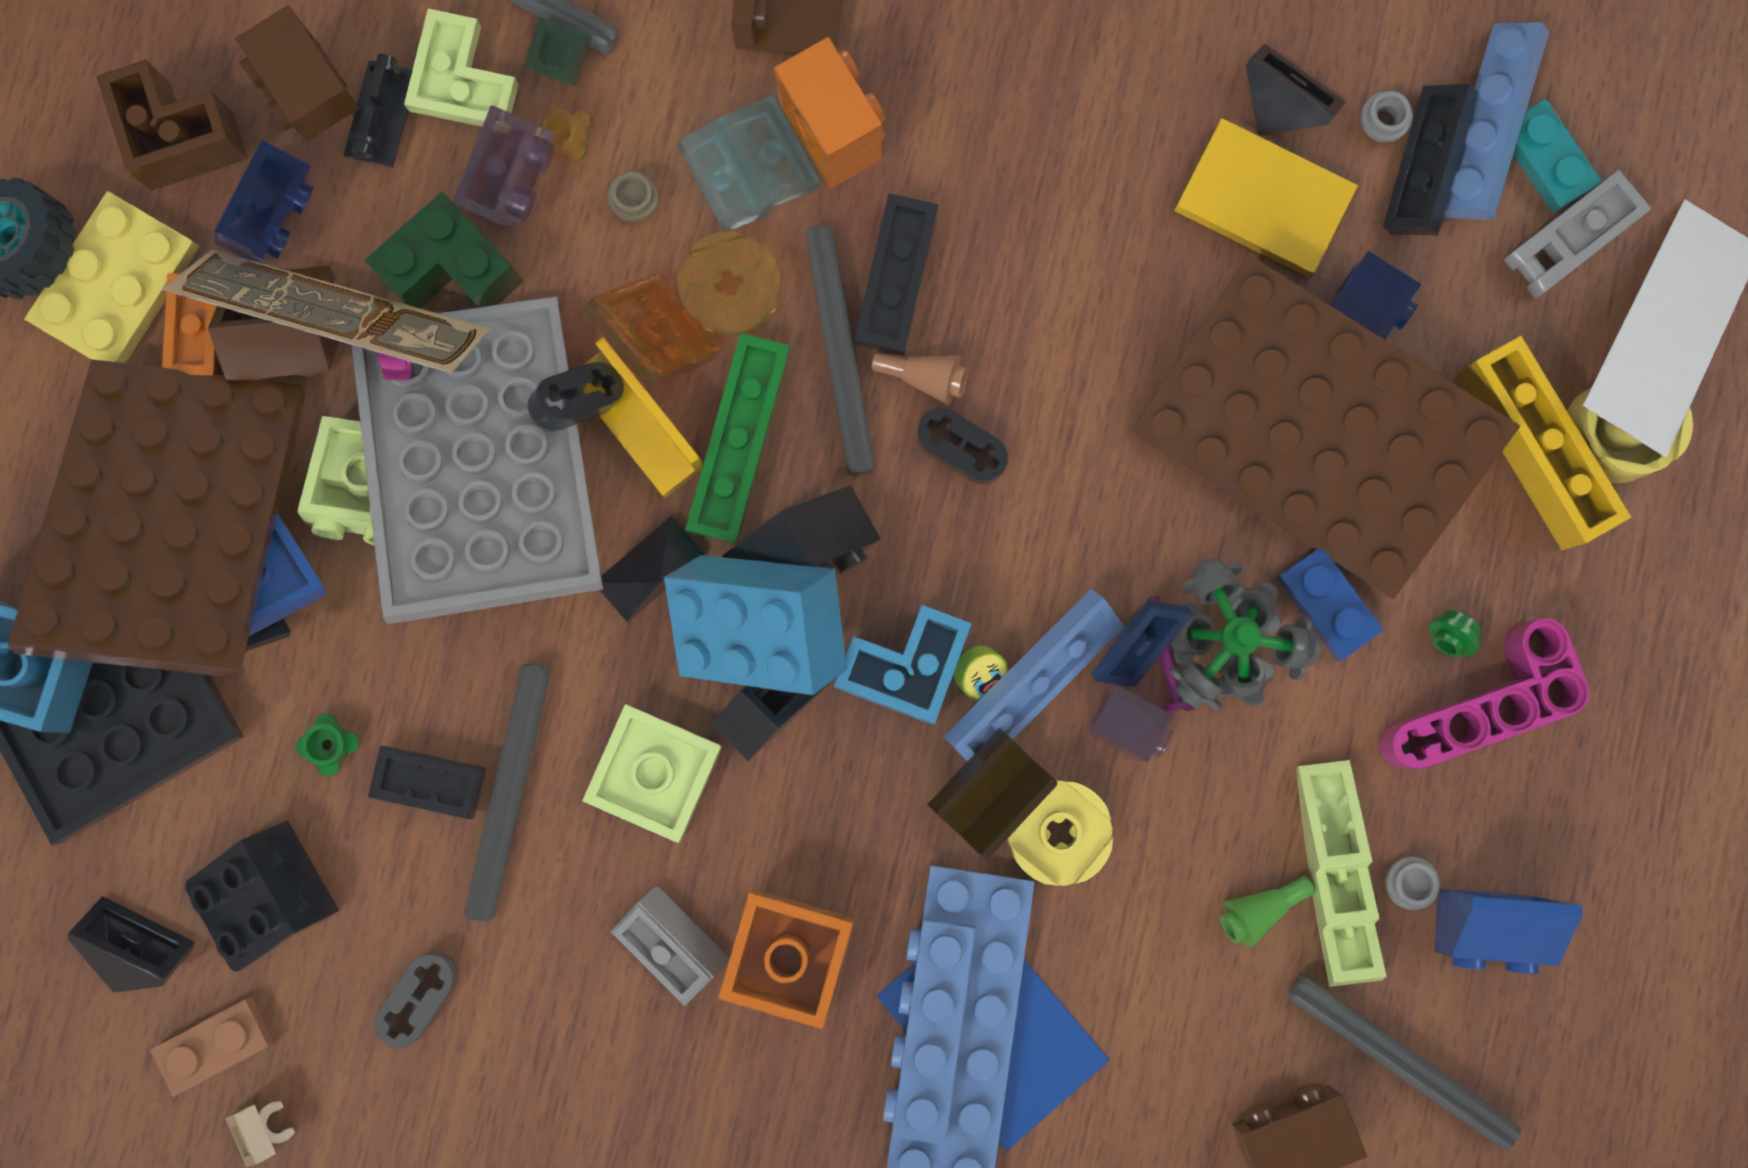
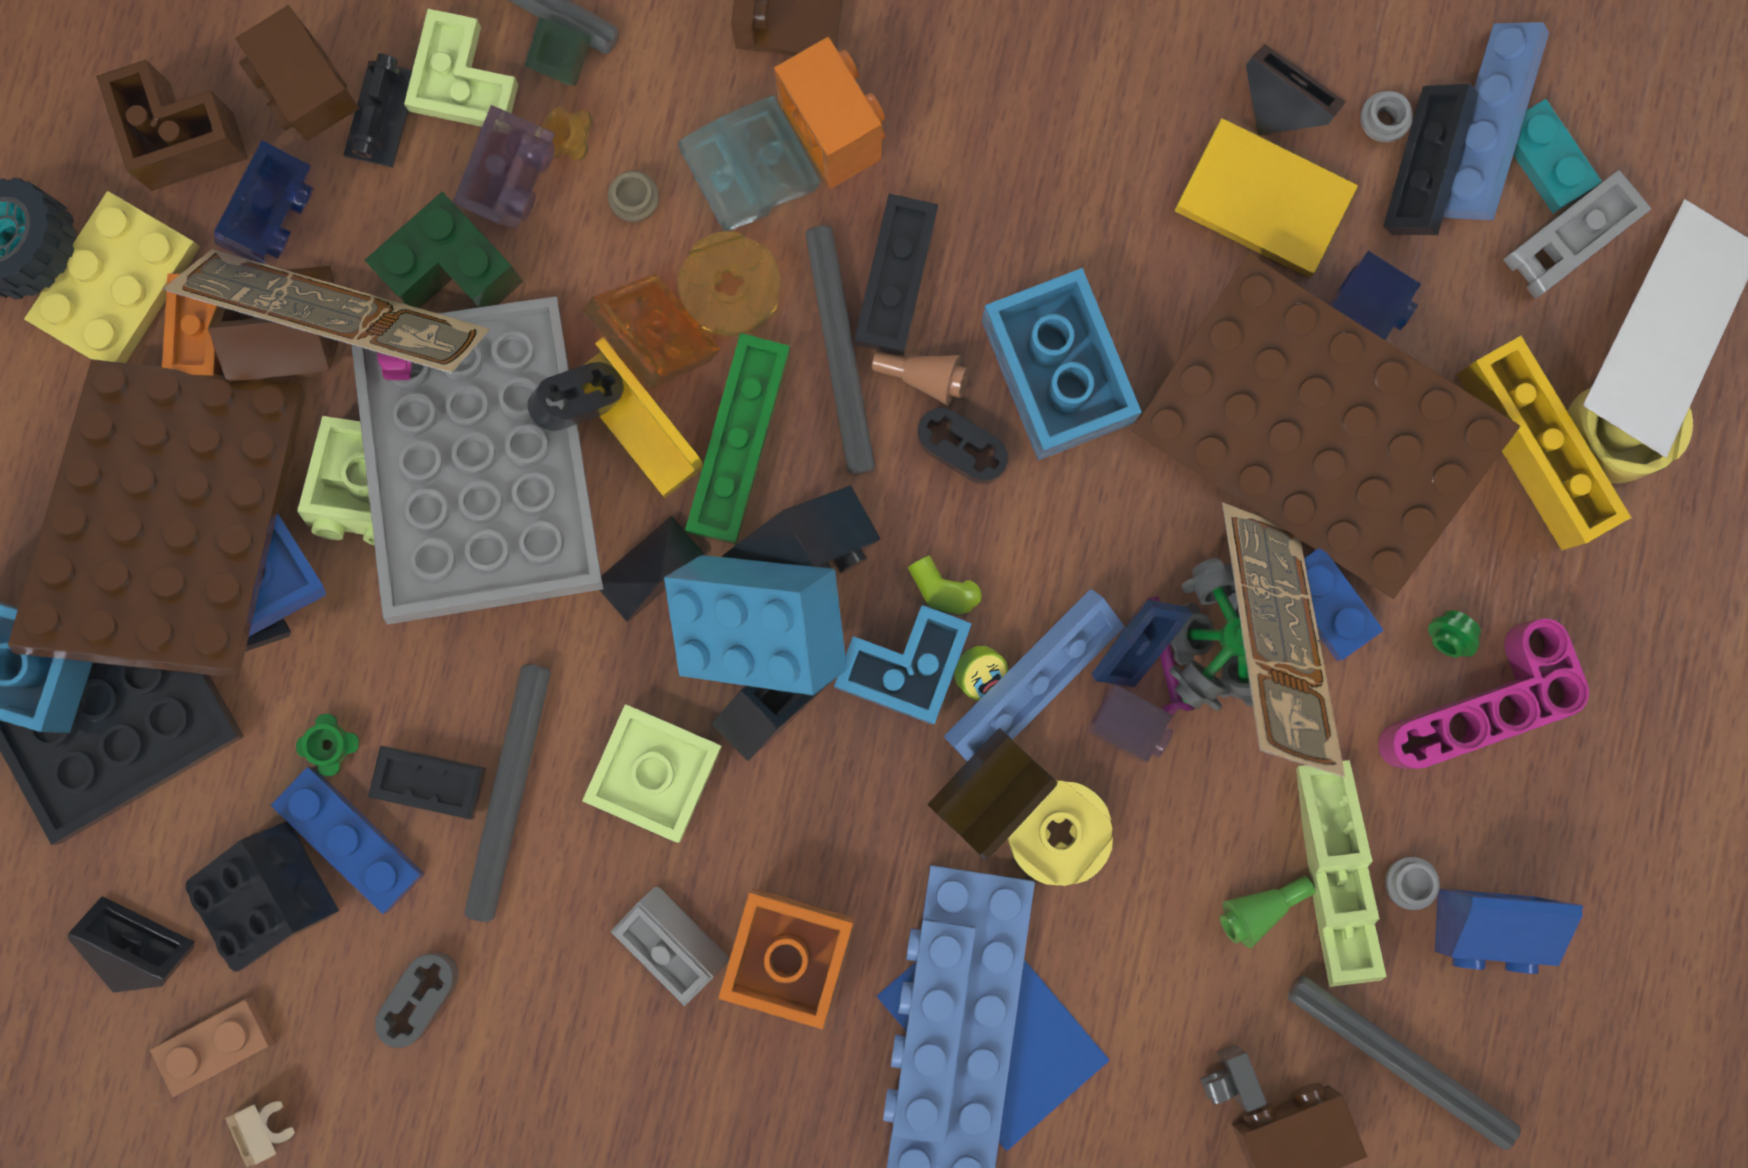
none -> blue plate [270,767,425,914]
none -> lime arm [908,555,982,615]
none -> dark azure brick [981,268,1142,461]
none -> dark grey tile [1200,1044,1267,1112]
none -> sticker [1222,503,1345,778]

